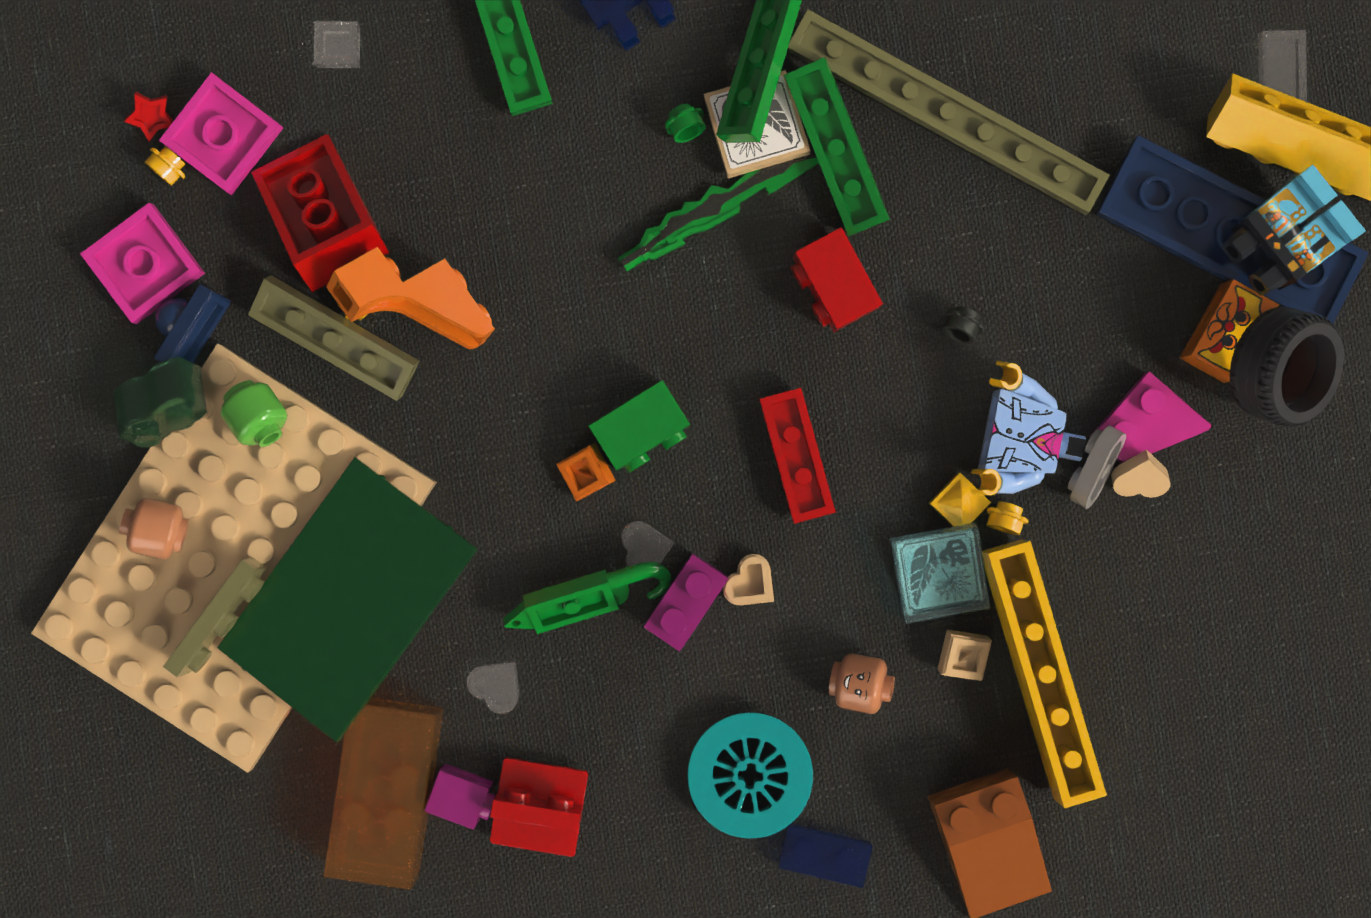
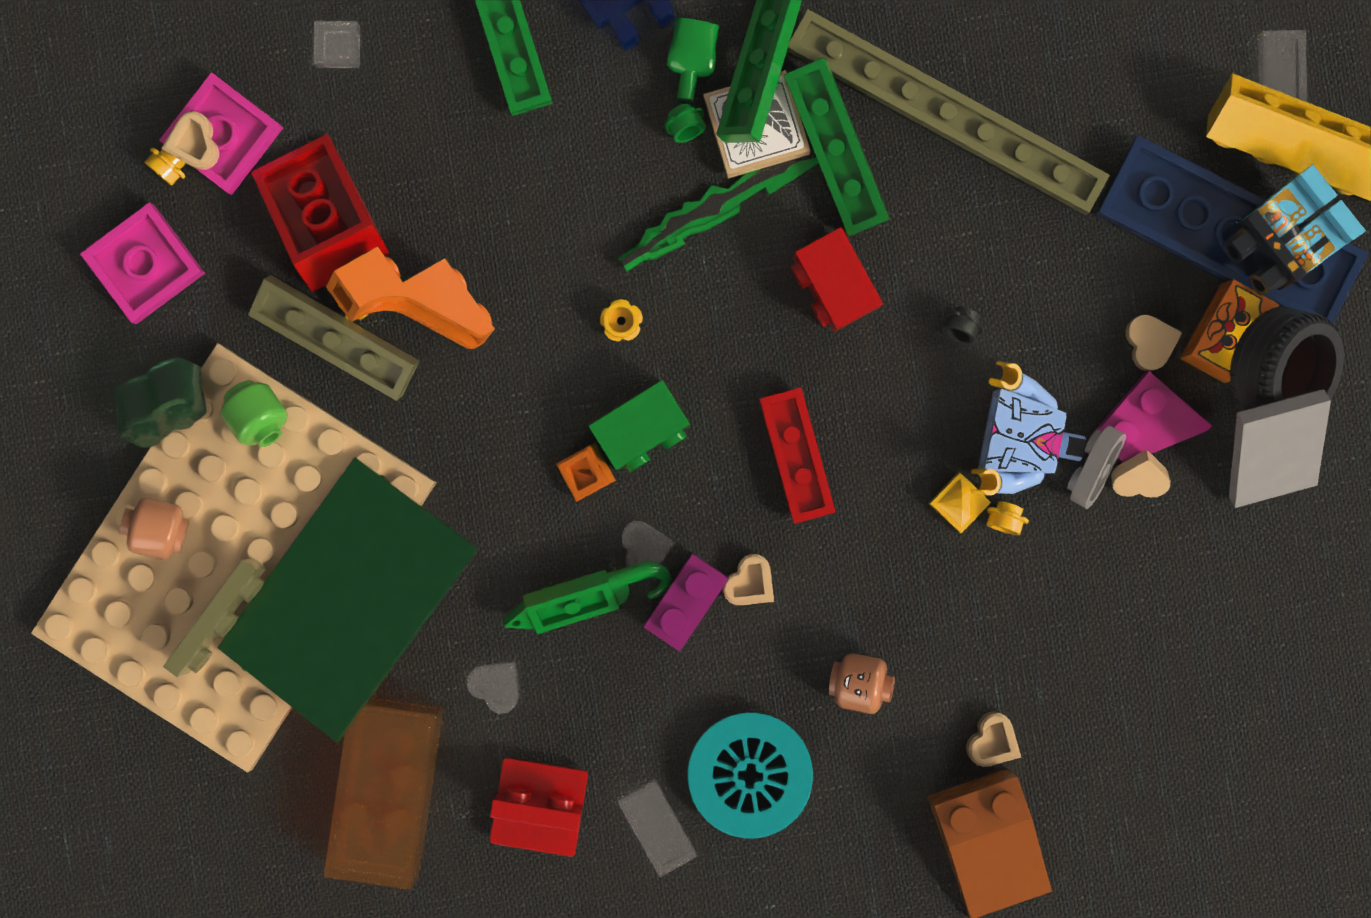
red piece [124,91,173,142] -> none
dark blue tile [154,284,231,373] -> none
magenta brick [424,763,496,830] -> none
clear blue plate [778,824,873,888] -> none
clear light blue tile [890,523,990,624] -> none
tan tile [937,630,992,681] -> none
yellow brick [980,540,1107,808] -> none
none -> tan tile [161,111,219,170]
none -> yellow plate [600,299,643,342]
none -> clear tile [618,779,697,877]
none -> green piece [666,18,719,102]
none -> tan tile [966,711,1021,767]
none -> tan tile [1125,315,1182,371]
none -> light grey tile [1229,389,1331,508]

